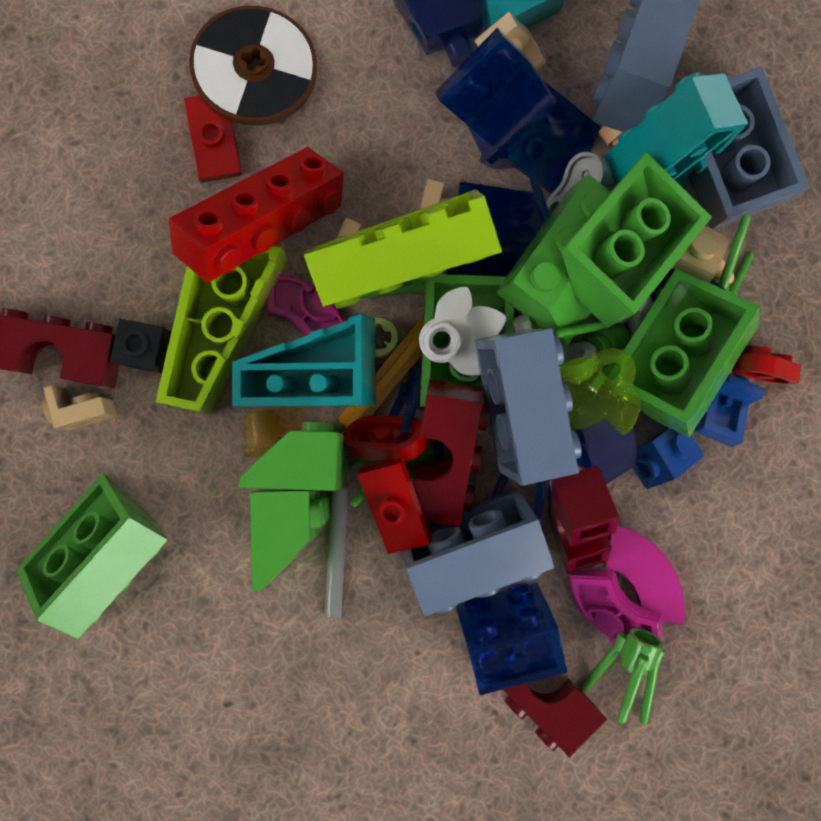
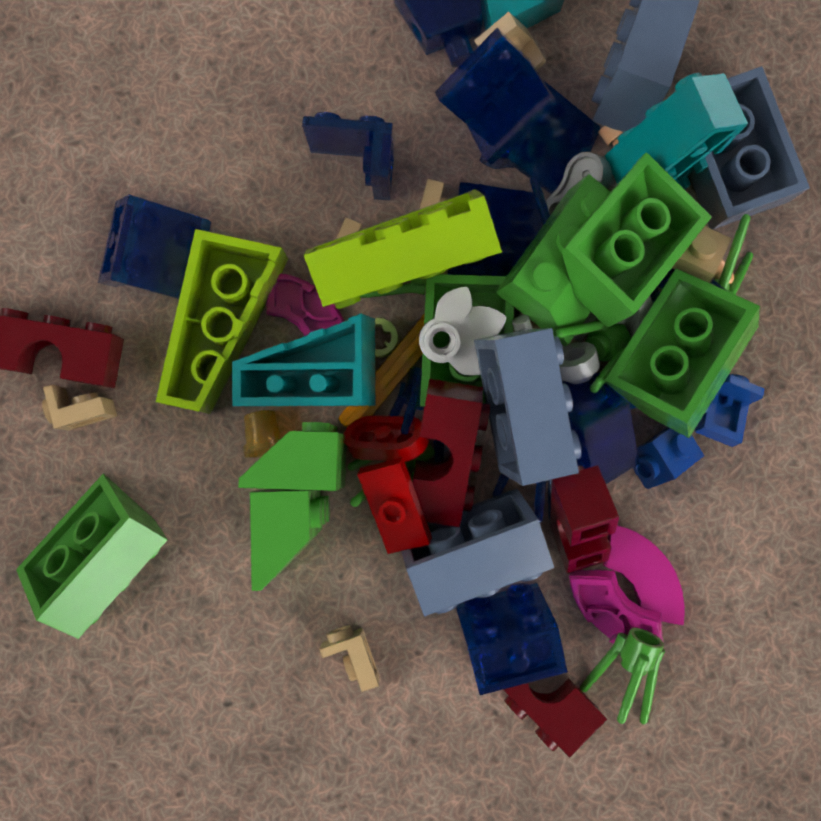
black brick [110,318,171,374] -> none
red brick [168,147,344,283] -> none
red plate [184,95,242,183] -> none
piece [189,6,317,125] -> none
light grey bar [325,488,348,618] -> none
clear neon green plate [560,348,641,435] -> none
red plate [732,346,801,384] -> none
none -> clear blue bracket [98,194,211,299]
none -> clear blue bracket [302,112,395,200]
none -> tan bracket [319,625,380,692]

